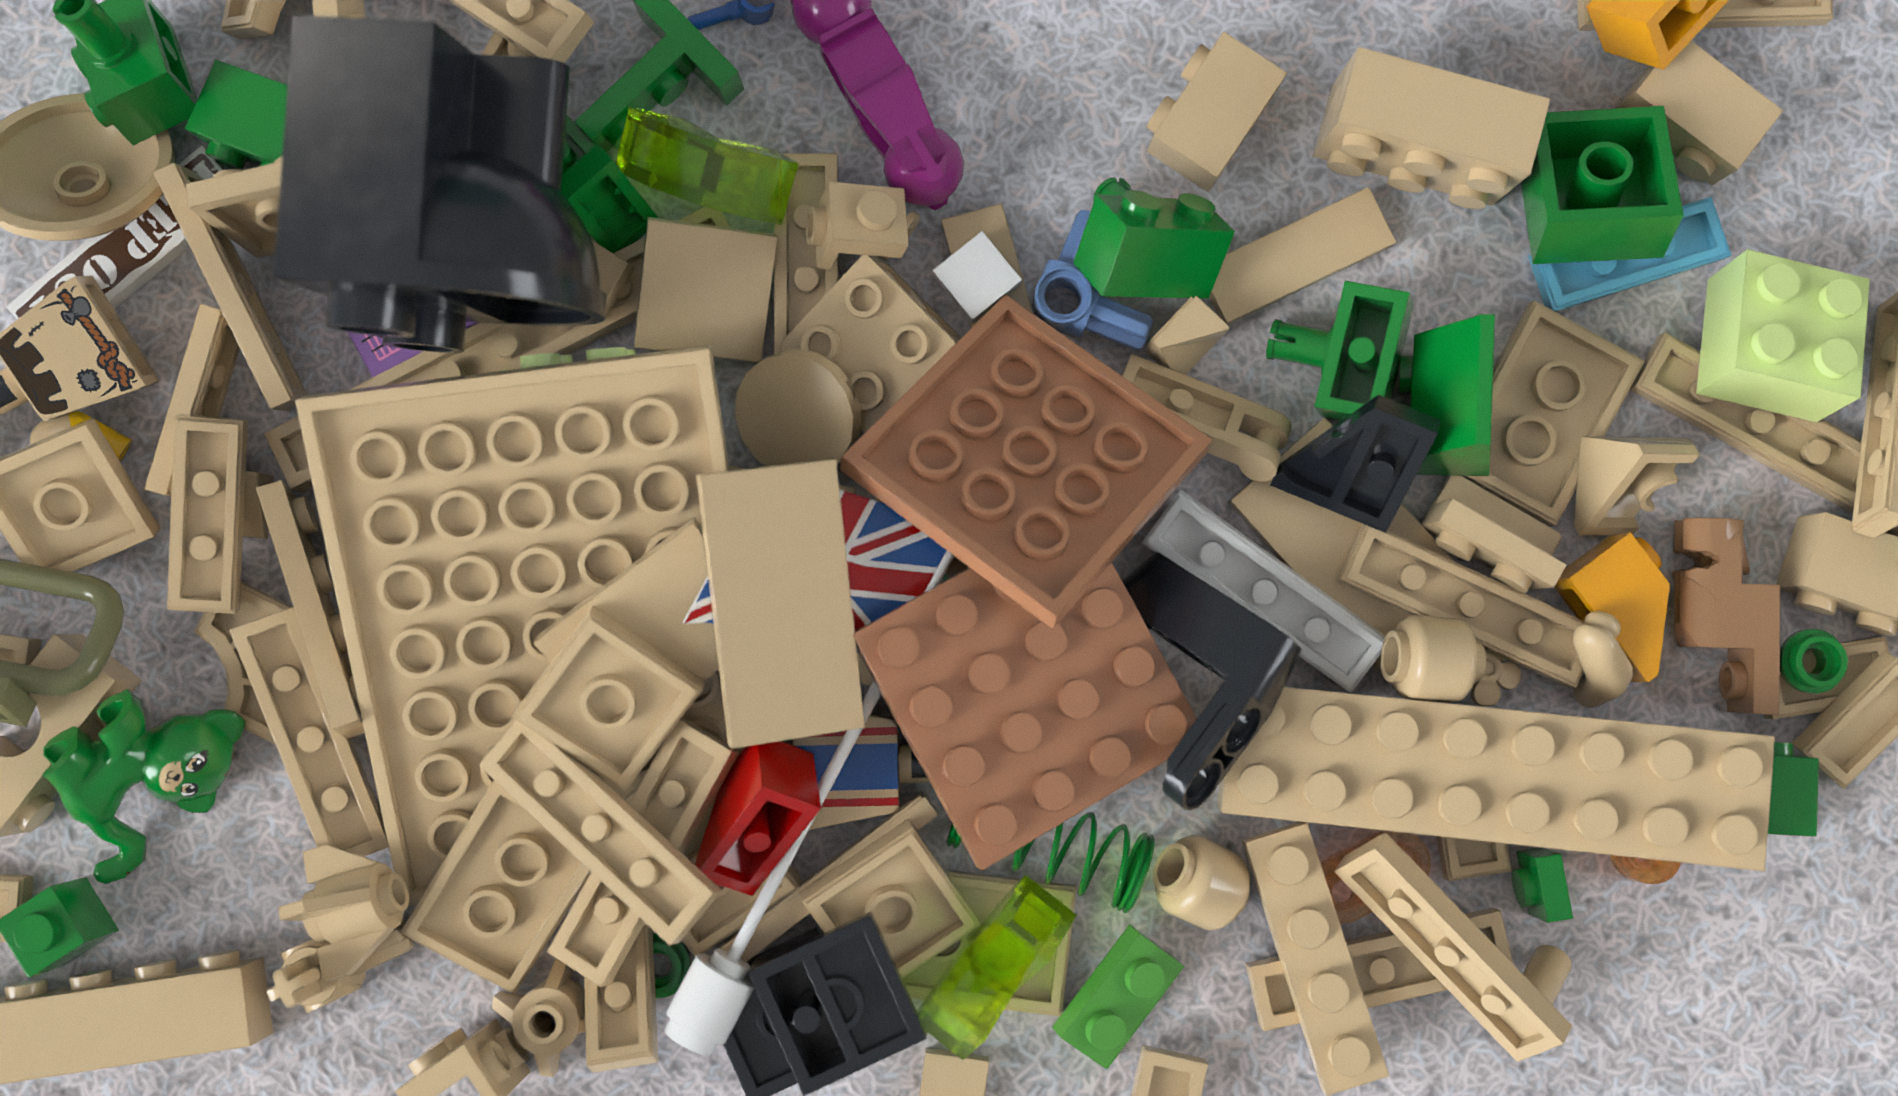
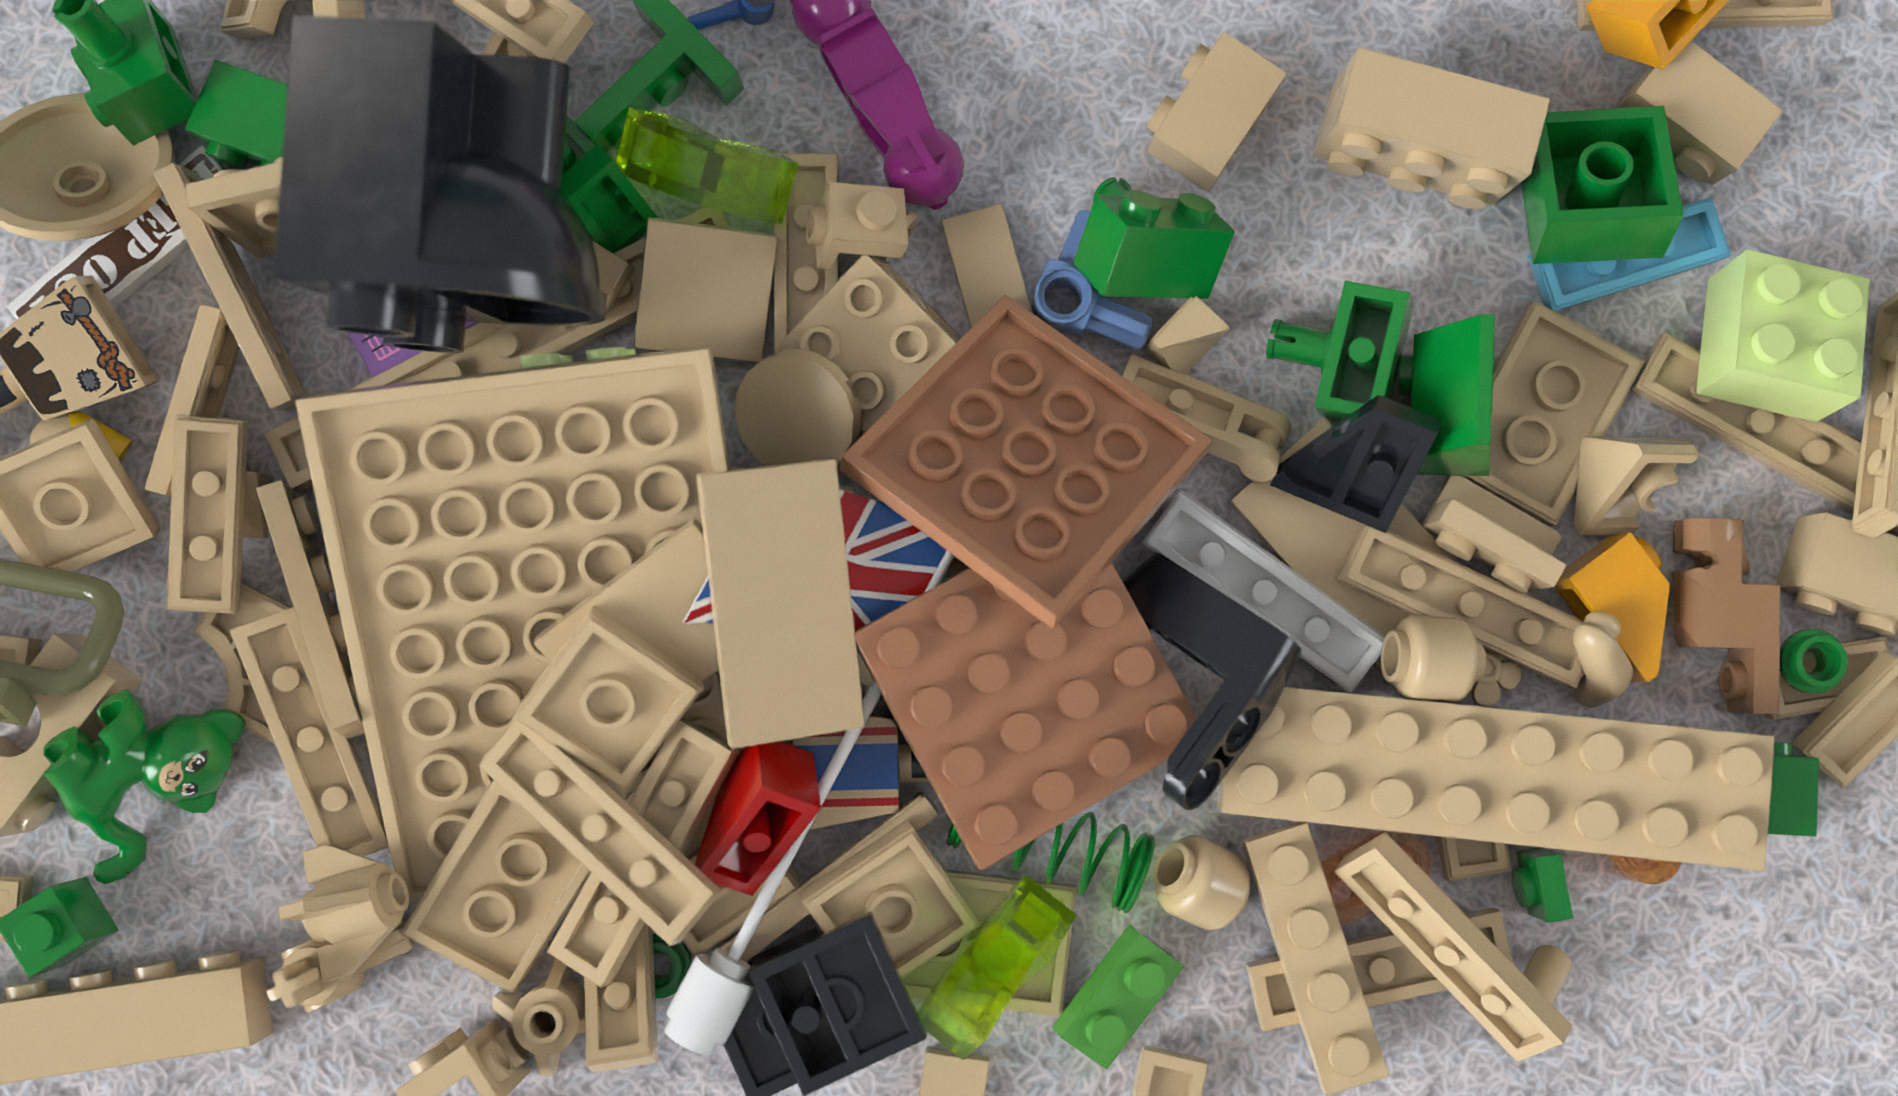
white tile [932,231,1022,323] -> none
tan tile [1210,187,1397,325] -> none

